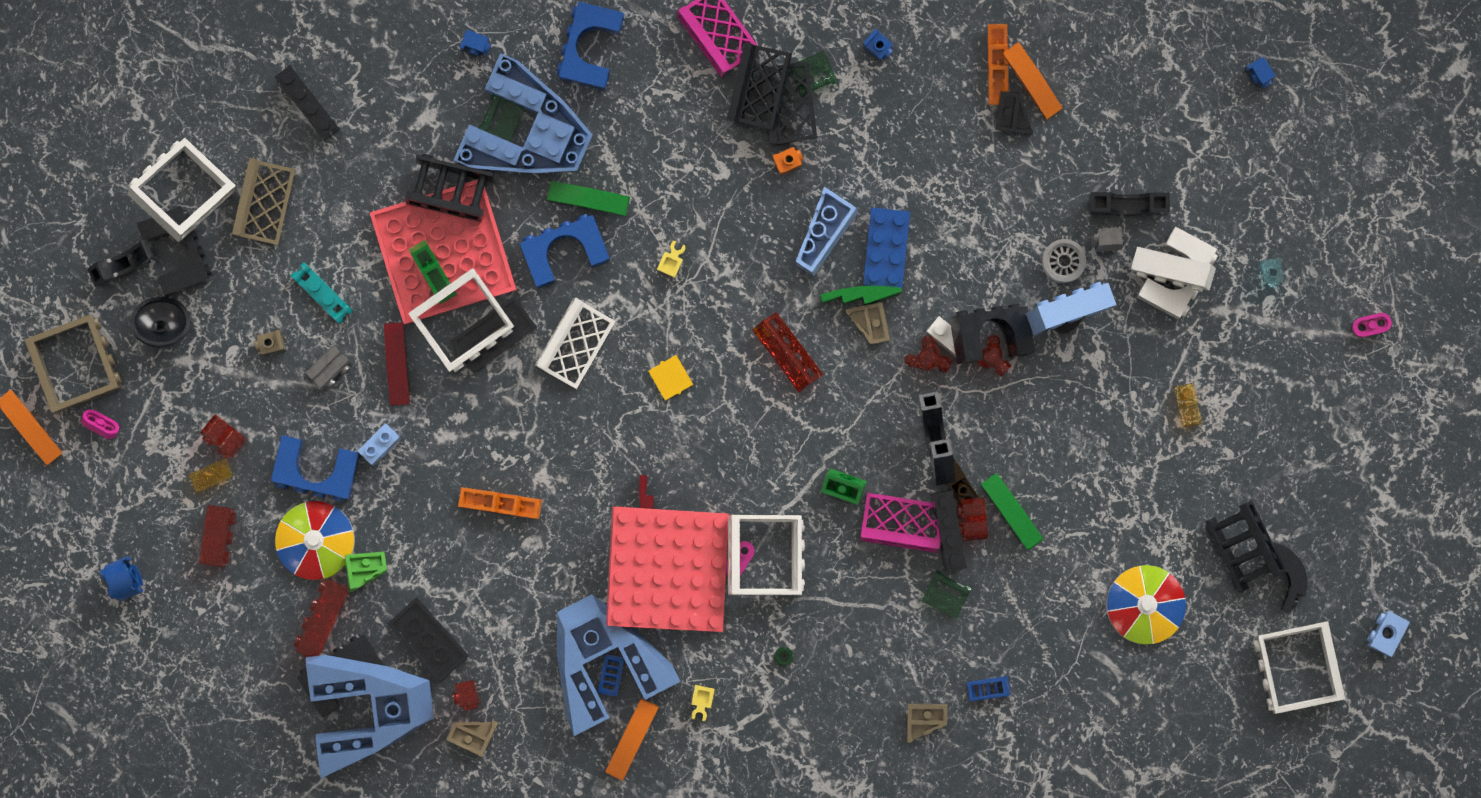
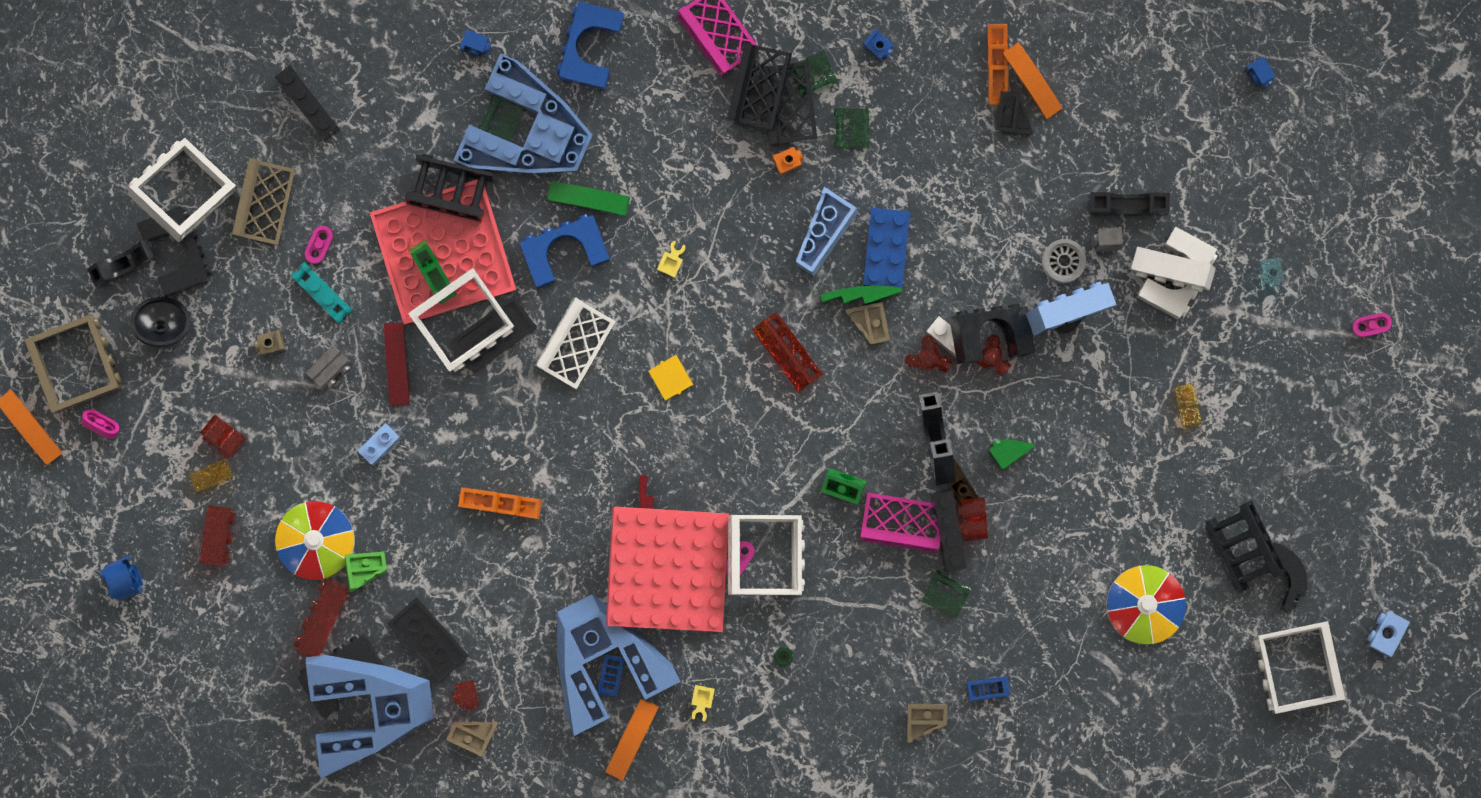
blue arch [271,435,361,502] -> none
green slope [981,473,1044,551] -> none
none -> dark pink plate [305,226,333,264]
none -> clear green plate [834,108,869,149]
none -> green slope [988,439,1035,471]

